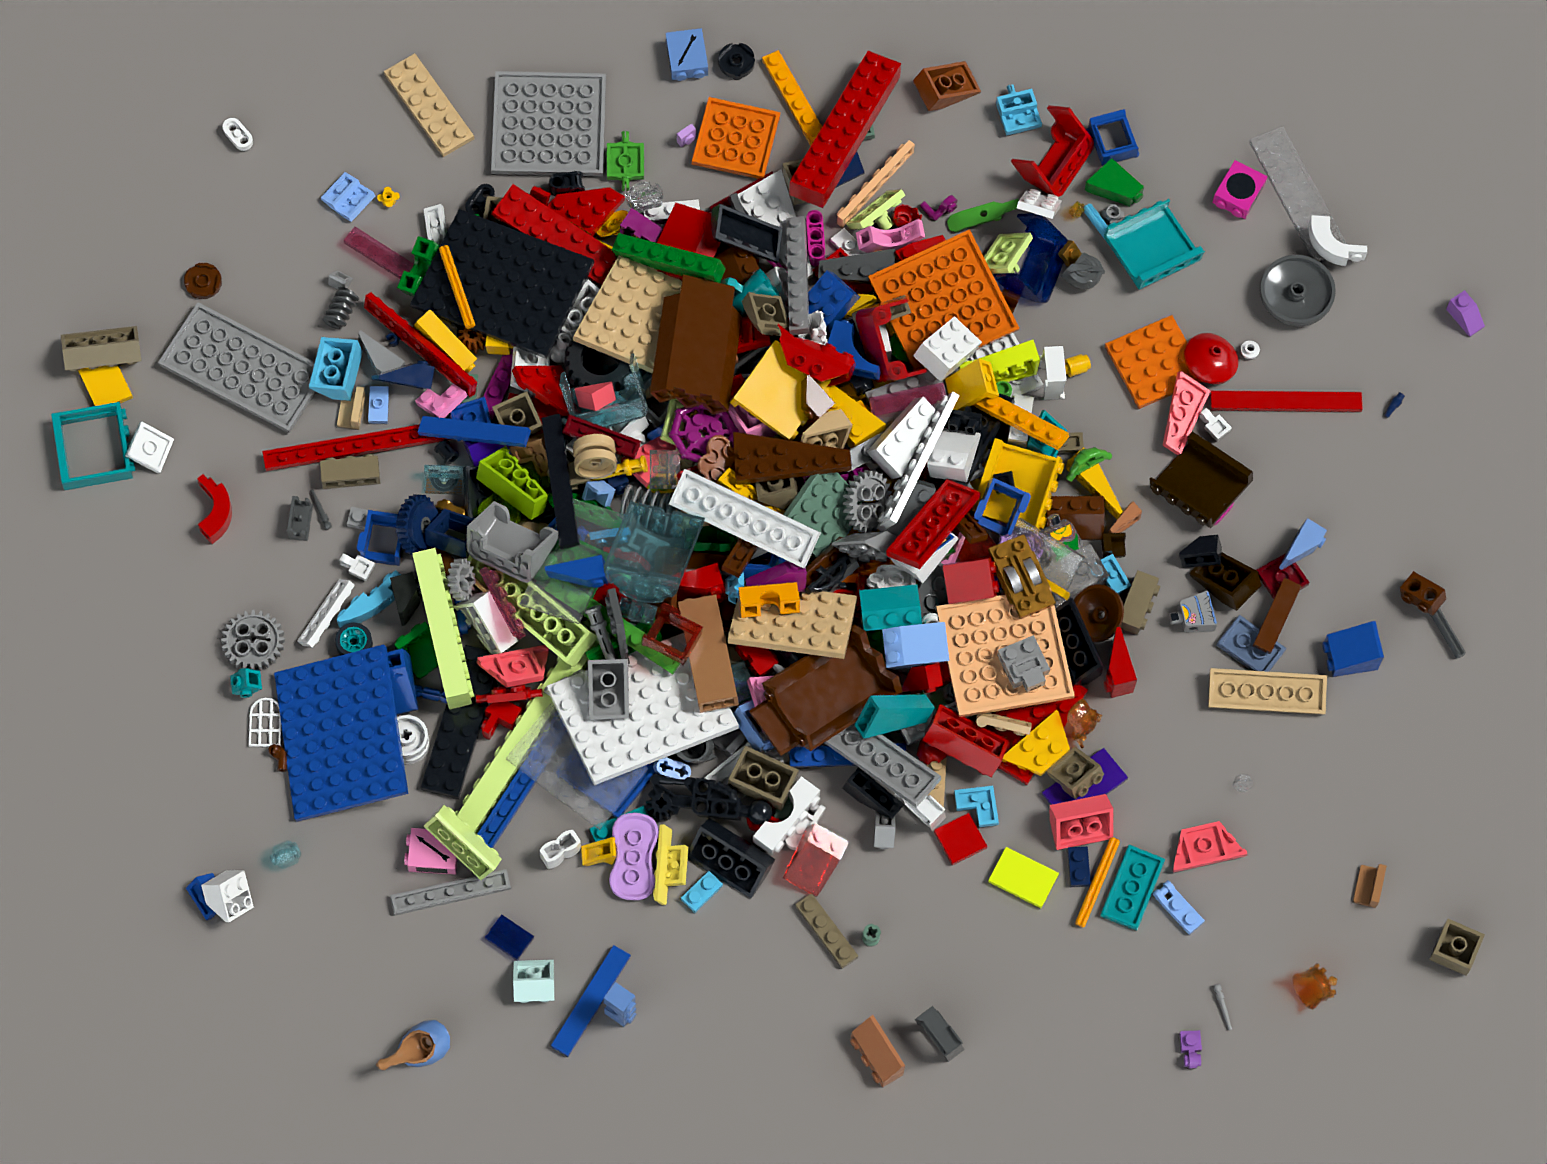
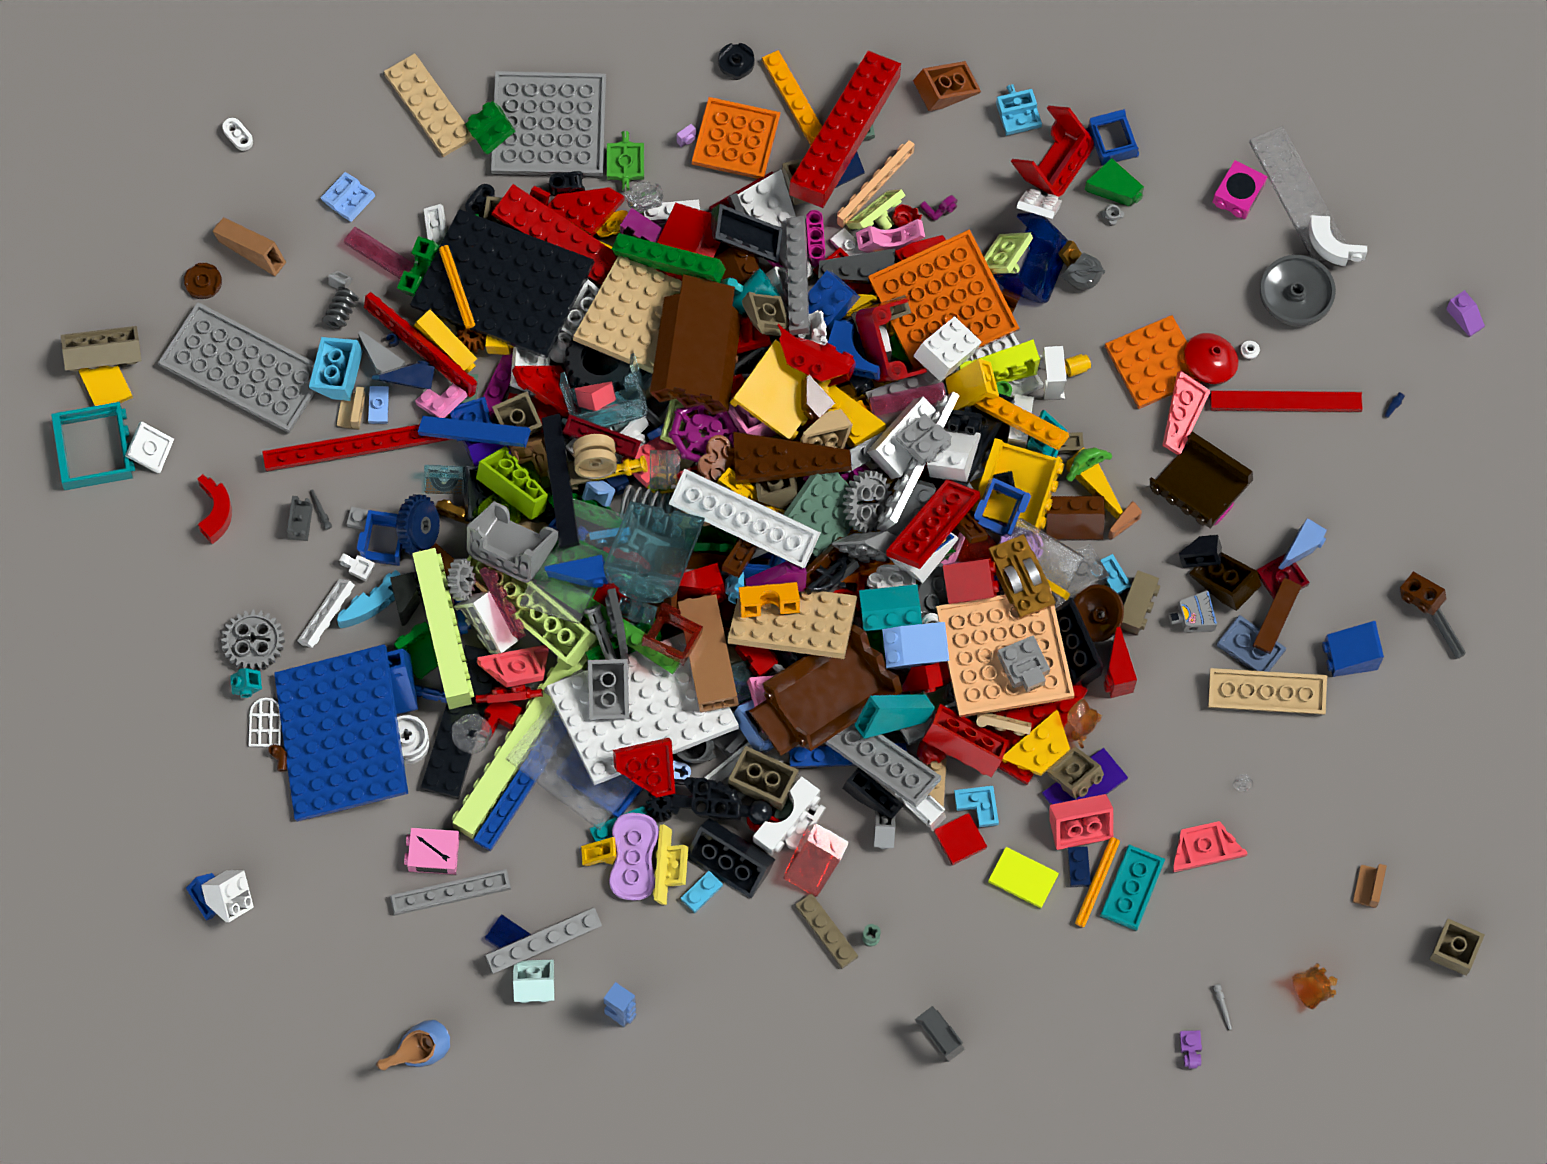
clear light blue head [270,840,301,869] -> none
dark tan brick [320,454,381,489] -> none
wheel [335,622,373,655] -> none
yellow plate [377,187,400,207] -> none
yellowish green slope [424,805,502,880] -> none
dark blue window [425,508,474,558] -> none
black bush [434,439,459,465] -> none
white brick [540,830,581,869] -> none
blue tile [551,945,631,1057] -> none
medium blue brick [666,28,708,81] -> none
nougat slope [850,1015,905,1087] -> none
bright green piece [947,199,1019,233] -> none
torso [1042,513,1085,563] -> none
clear yellow plate [1068,201,1085,218] -> none
medium azure axle [1083,203,1108,244] -> none
dark brown panel [1101,532,1126,558] -> none
teal panel [1104,199,1205,290] -> none
light blue plate [1152,880,1205,935] -> none
white plate [1199,408,1232,442] -> none
none -> medium nougat slope [213,217,286,276]
none -> clear plate [452,713,492,754]
none -> green plate [465,101,516,155]
none -> light grey plate [485,907,602,974]
none -> red plate [613,738,675,797]
none -> light grey plate [896,413,952,466]

